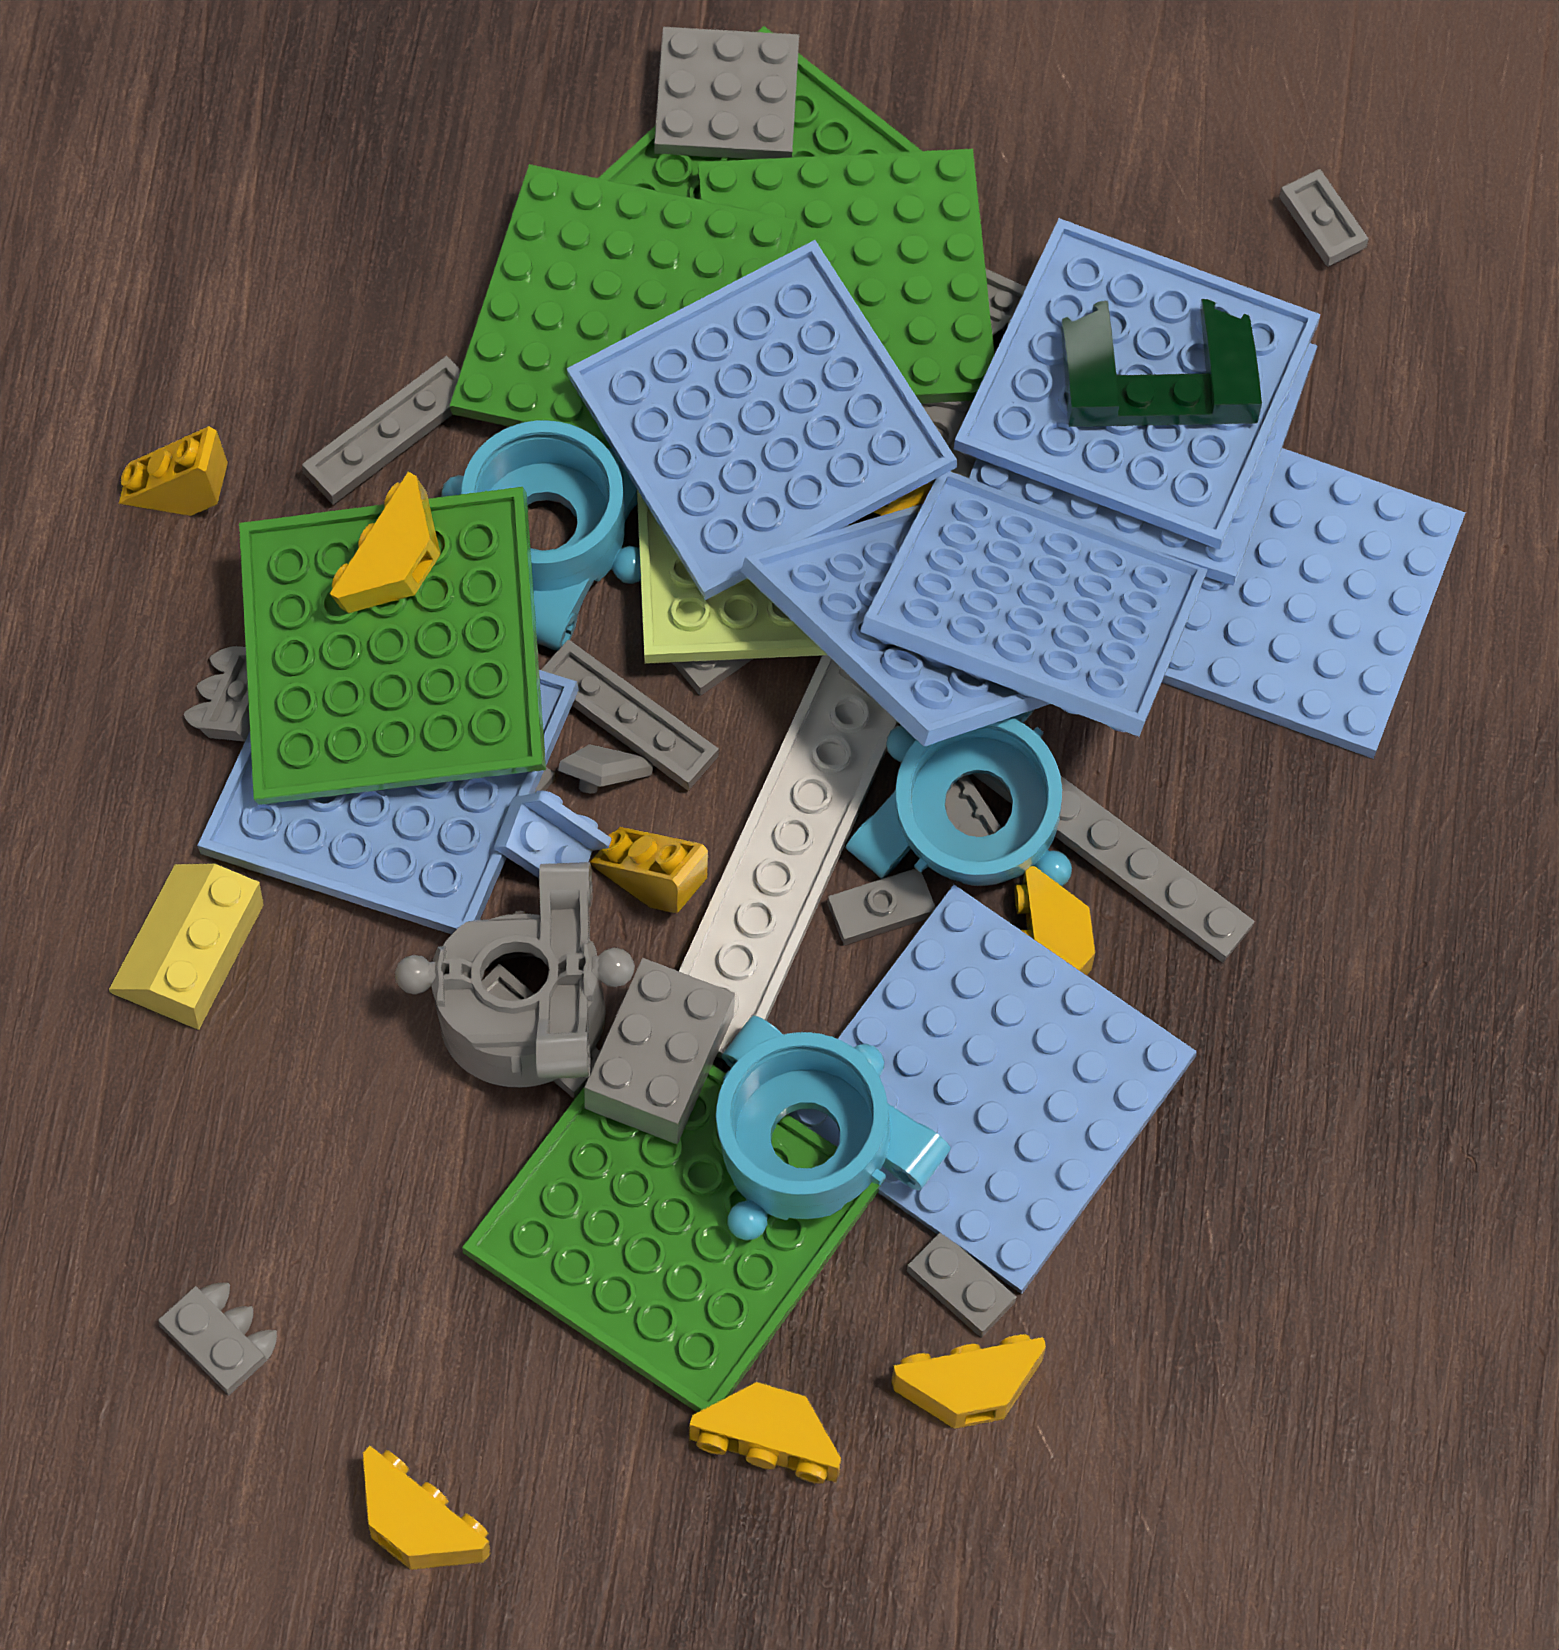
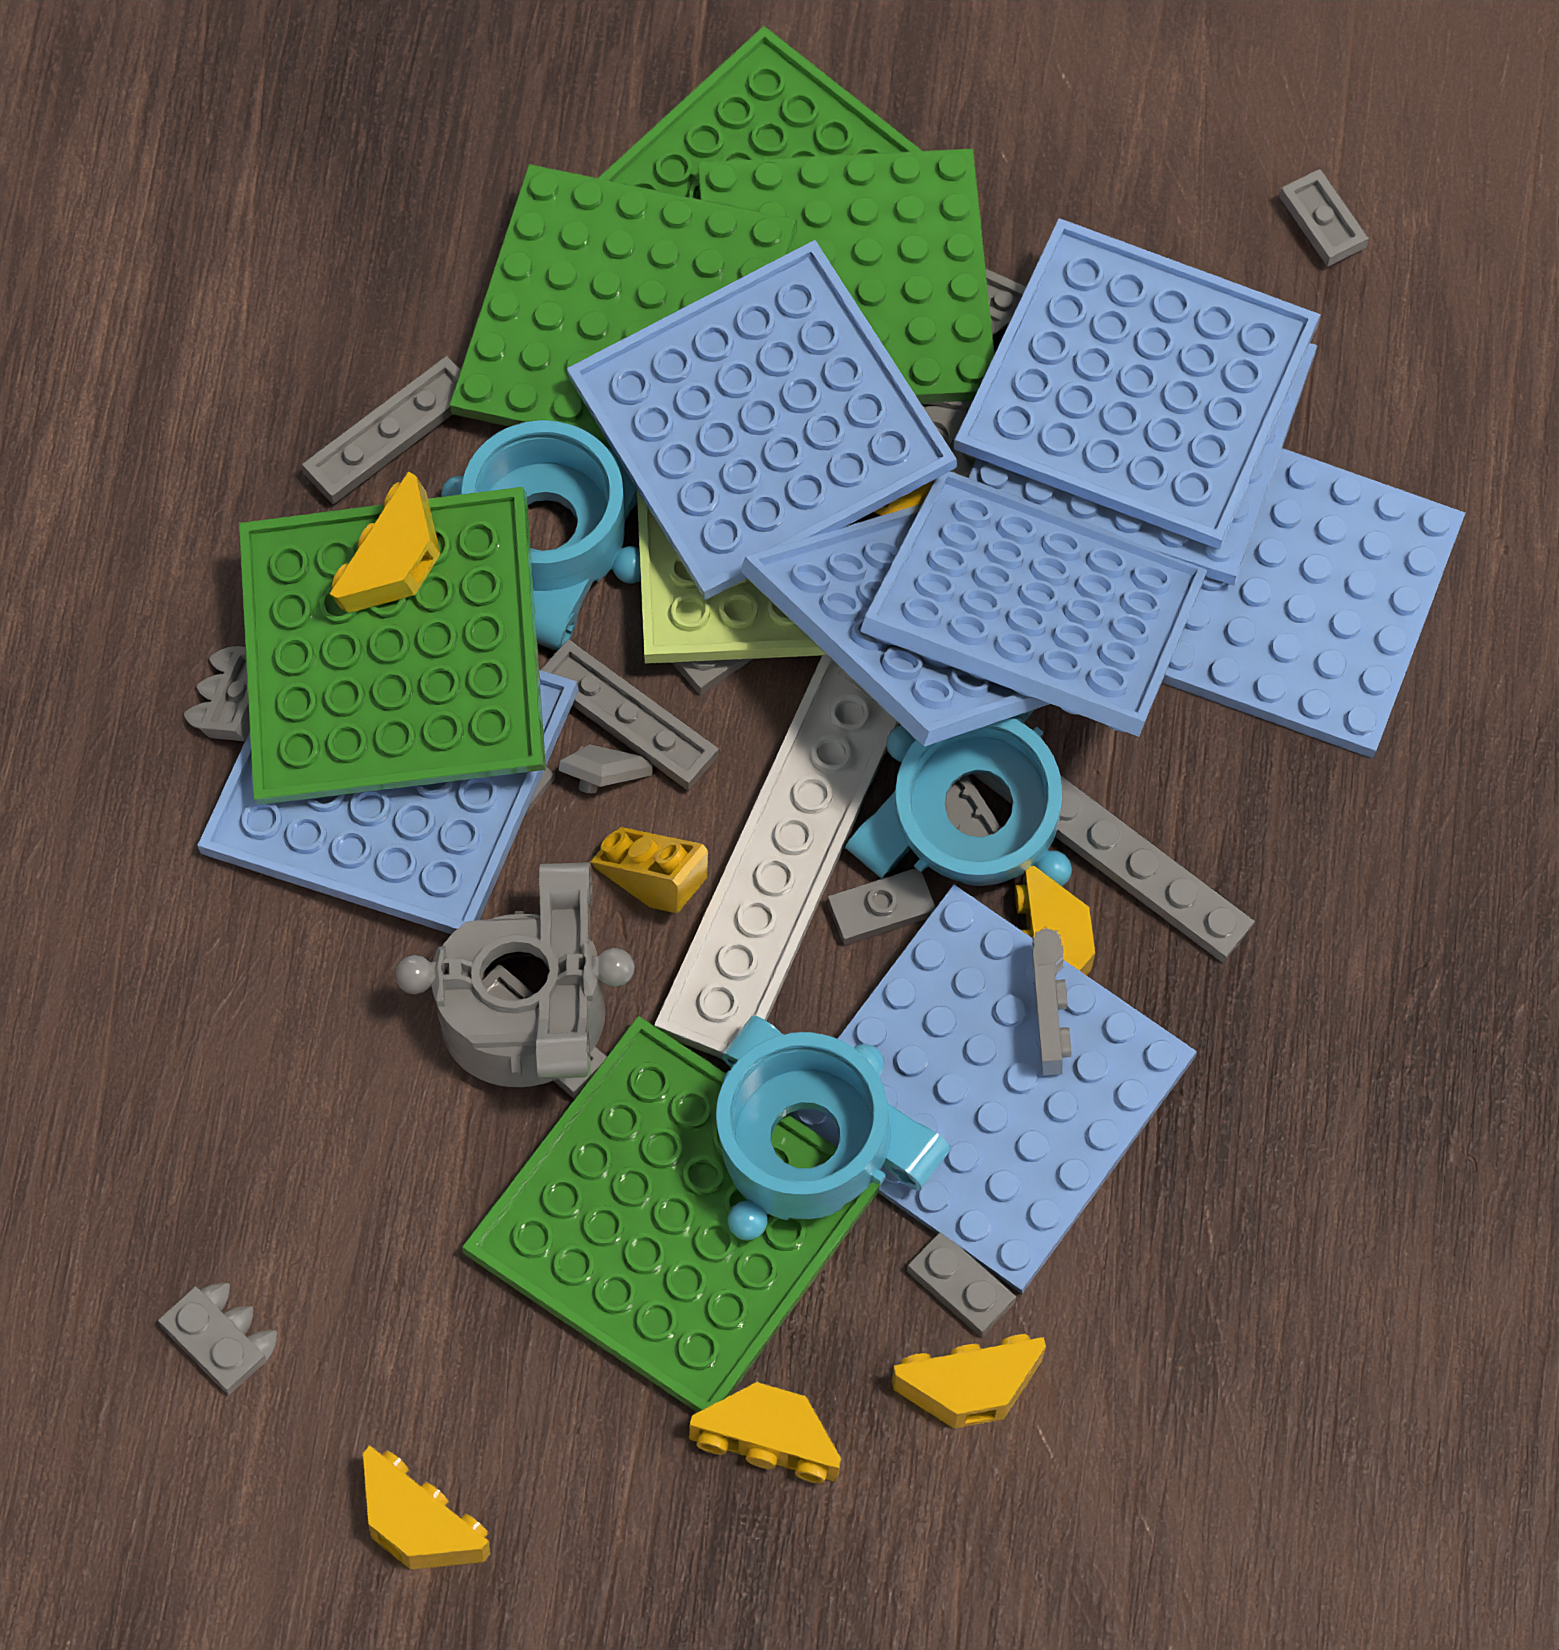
light yellow slope [109,864,264,1030] -> none
yellow slope [119,426,228,516] -> none
light blue bracket [494,790,612,878] -> none
light grey brick [584,957,735,1145] -> none
light grey plate [655,27,799,159] -> none
dark green wedge [1061,299,1262,427] -> none
none -> light grey hinge [1032,927,1072,1075]

